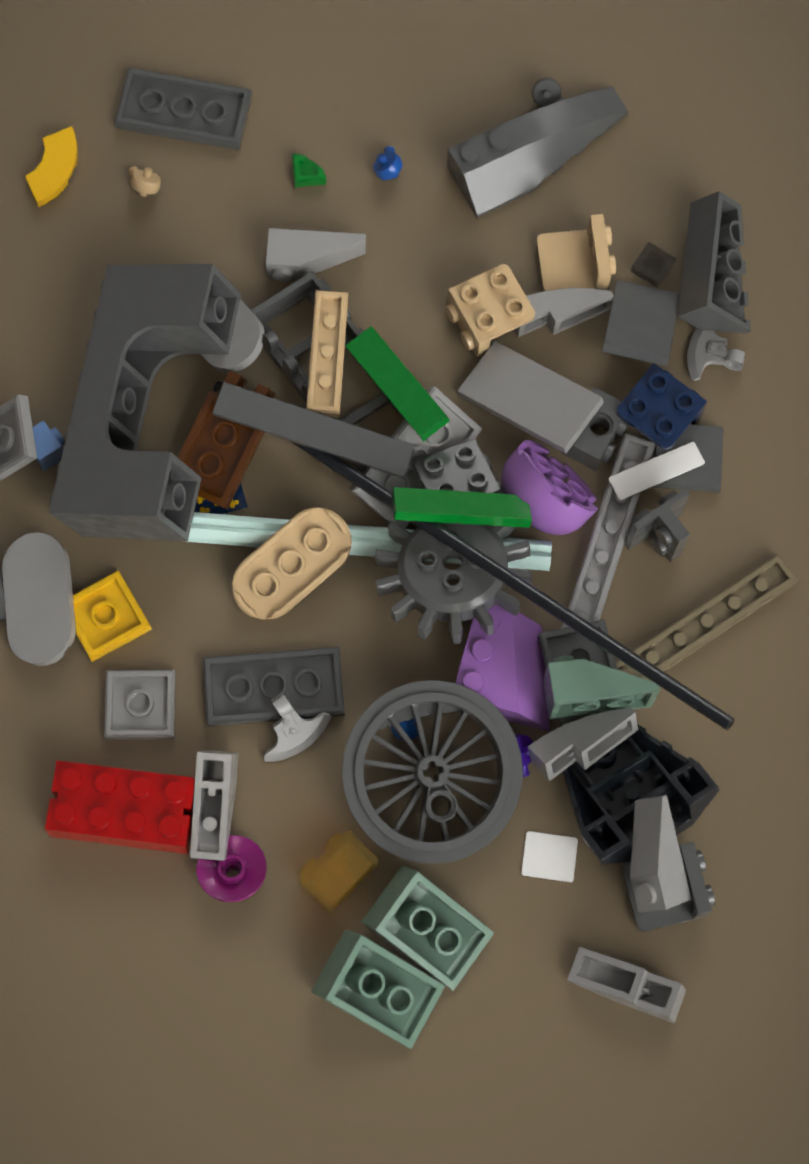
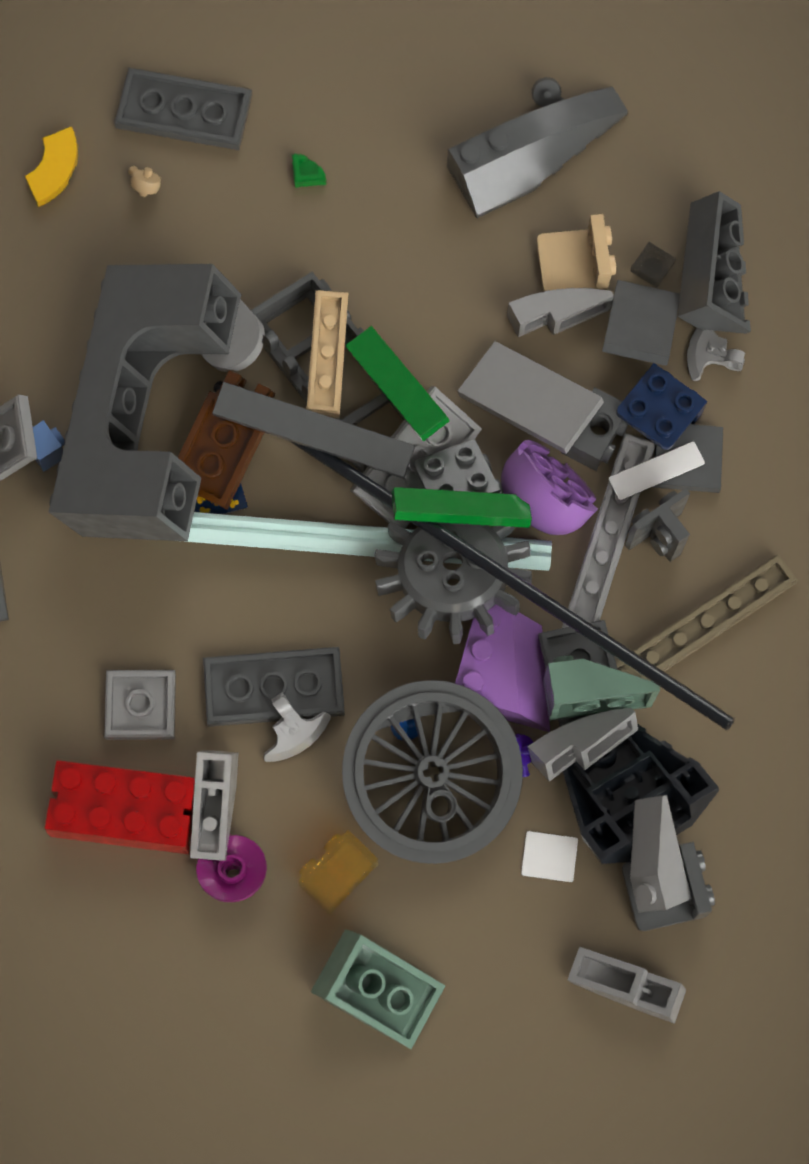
light grey tile [2,532,76,666] -> none
yellow tile [73,570,152,662] -> none
tan tile [232,507,352,620] -> none
light grey slope [266,228,366,282] -> none
sand green slope [361,865,494,991] -> none
blue piece [373,146,403,181] -> none
tan bracket [445,264,535,359] -> none

